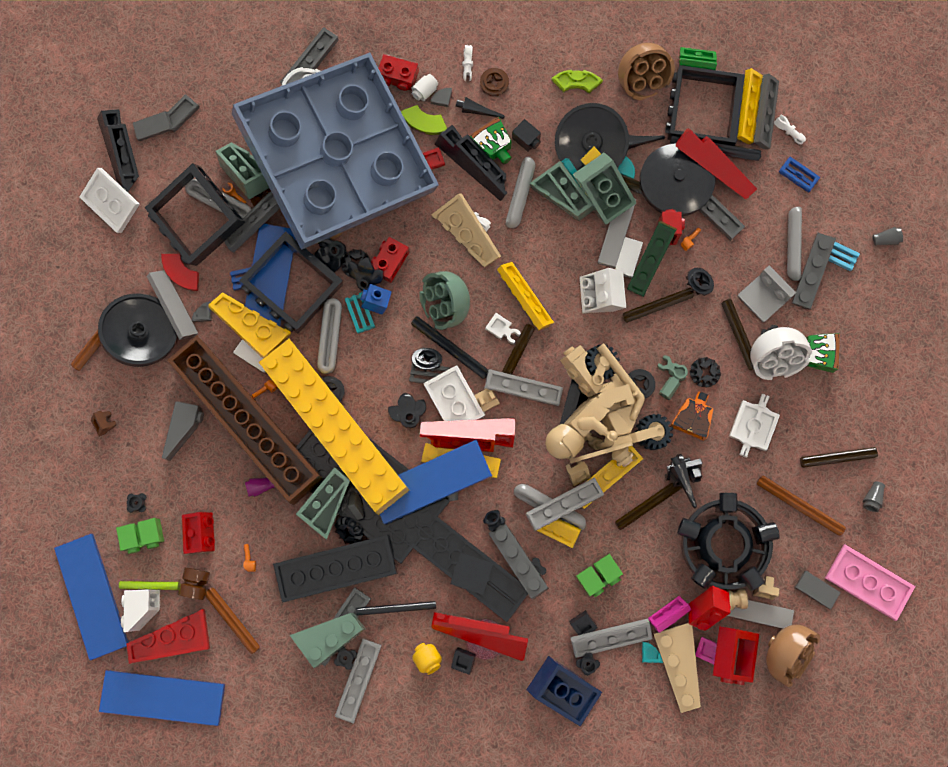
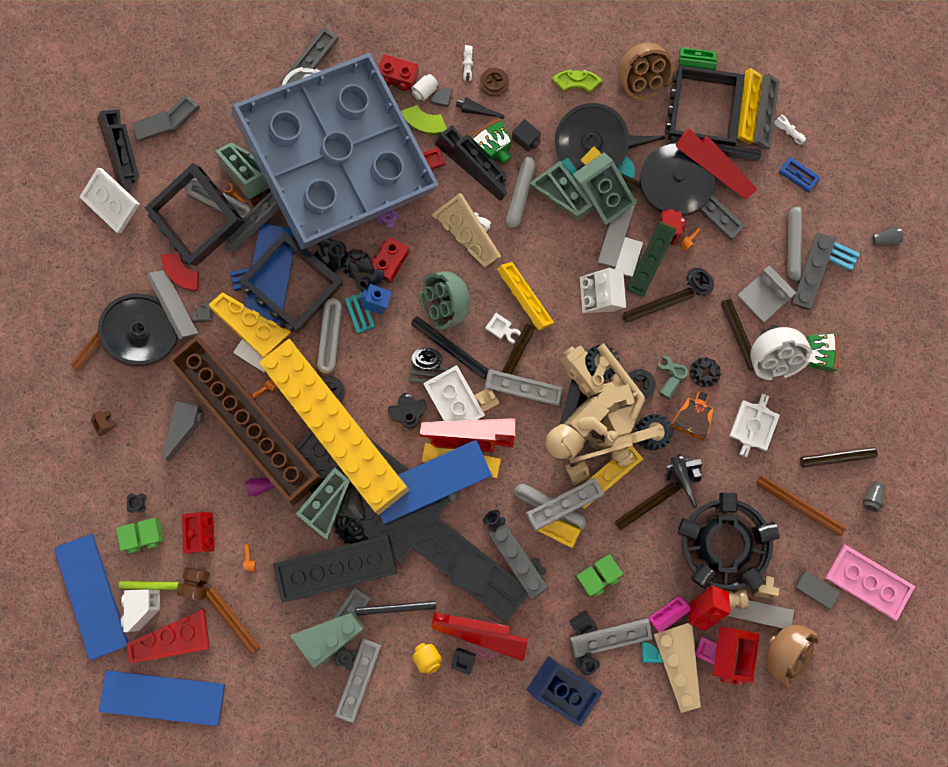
none -> medium lavender plate [377,210,399,228]

